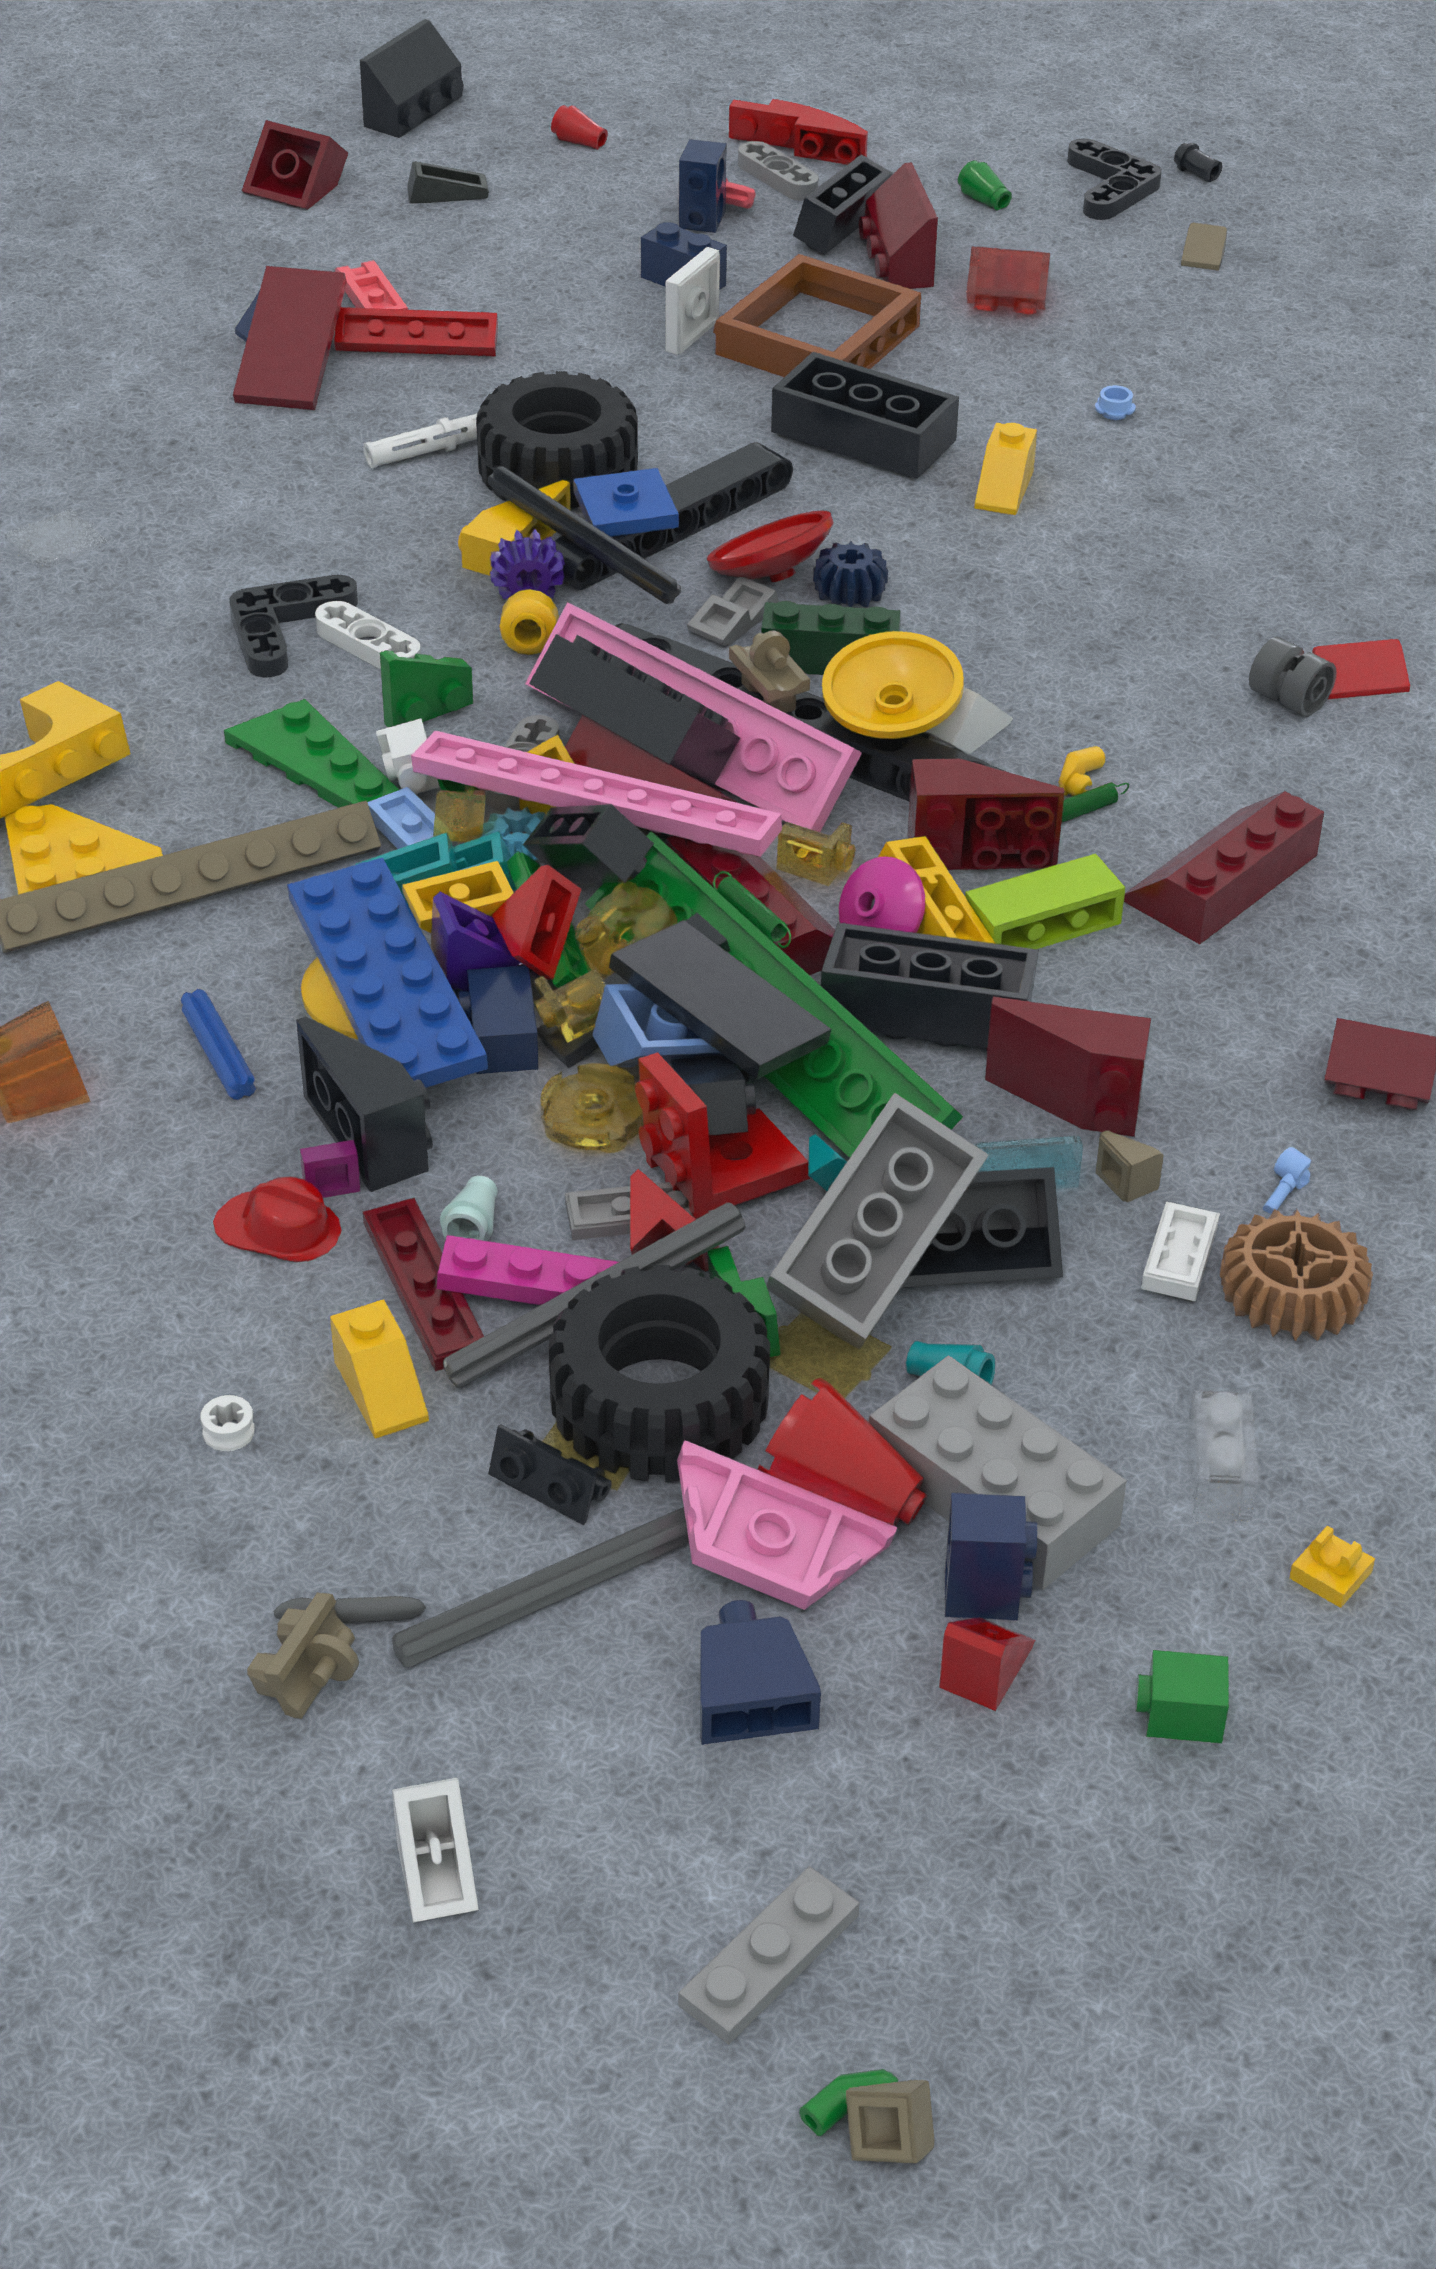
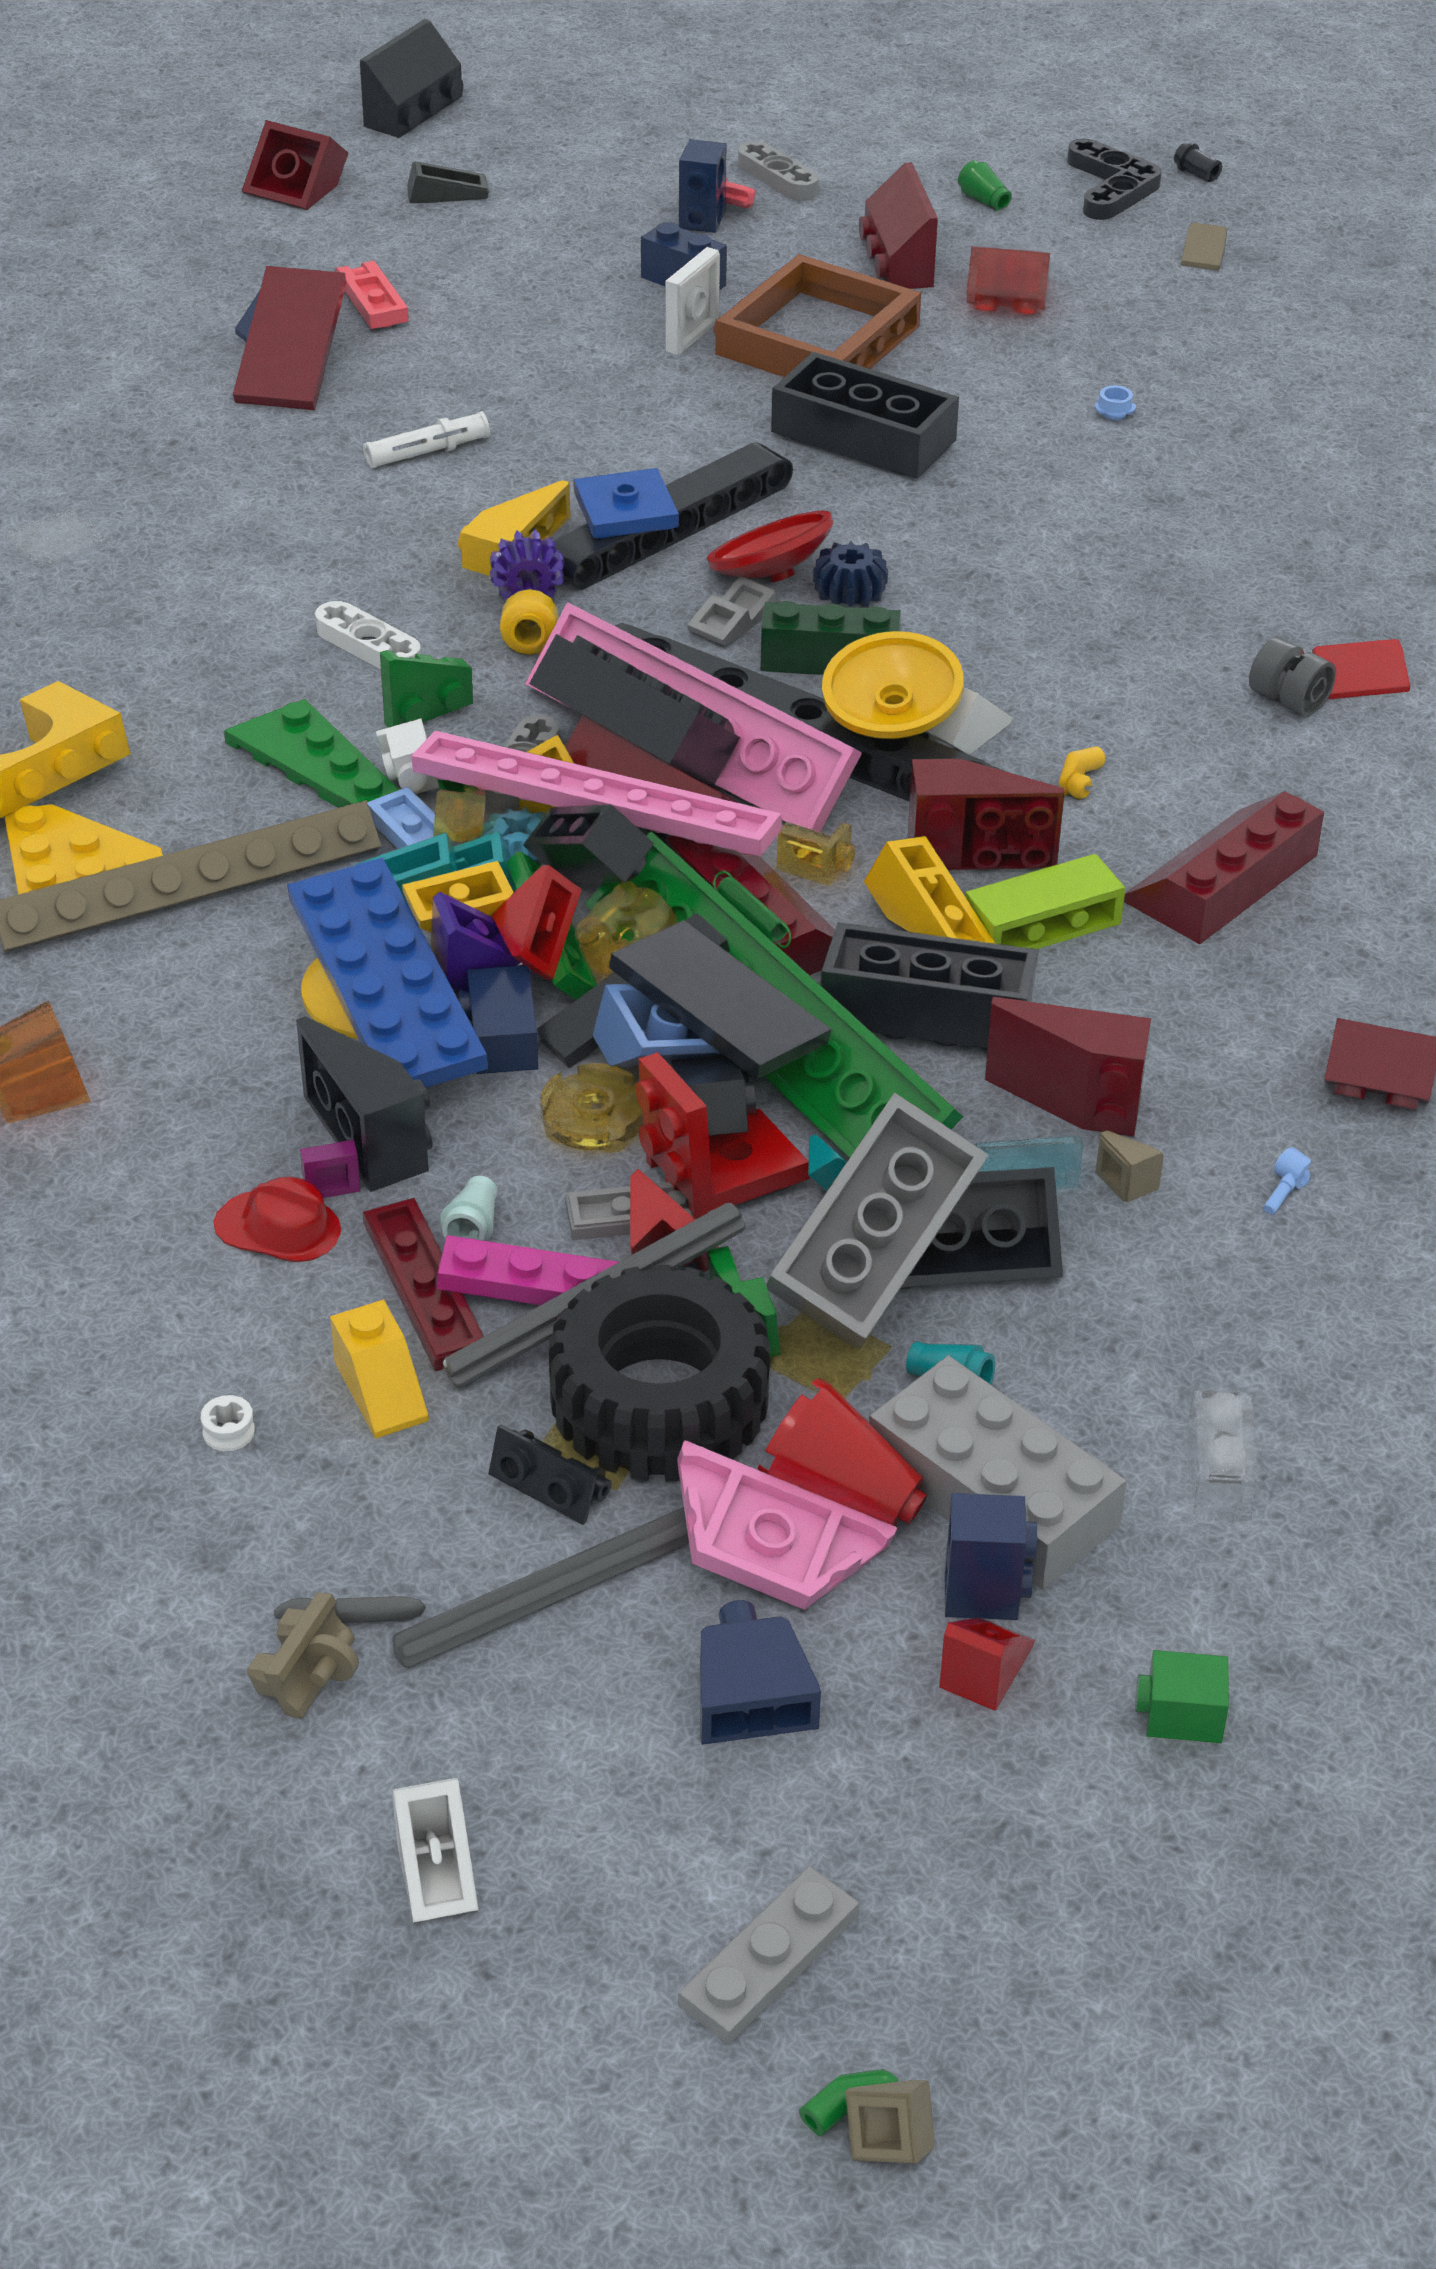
blue axle [181,989,256,1100] -> none
black beam [229,574,358,678] -> none
red plate [334,307,498,356] -> none
black tyre [476,371,638,511] -> none
black axle [488,466,681,604] -> none
clear yellow bracket [533,969,606,1043] -> none
red cone [551,105,608,150] -> none
red slope [729,99,868,165] -> none
dark tan hips [729,631,810,713] -> none
black brick [793,155,893,255] -> none
dark pink dish [839,857,925,933] -> none
yellow slope [974,423,1037,515] -> none
green piece [1062,782,1129,823] -> none
white plate [1141,1202,1220,1301] -> none
medium nougat gear [1220,1208,1373,1341] -> none
yellow tile [1289,1526,1375,1608] -> none

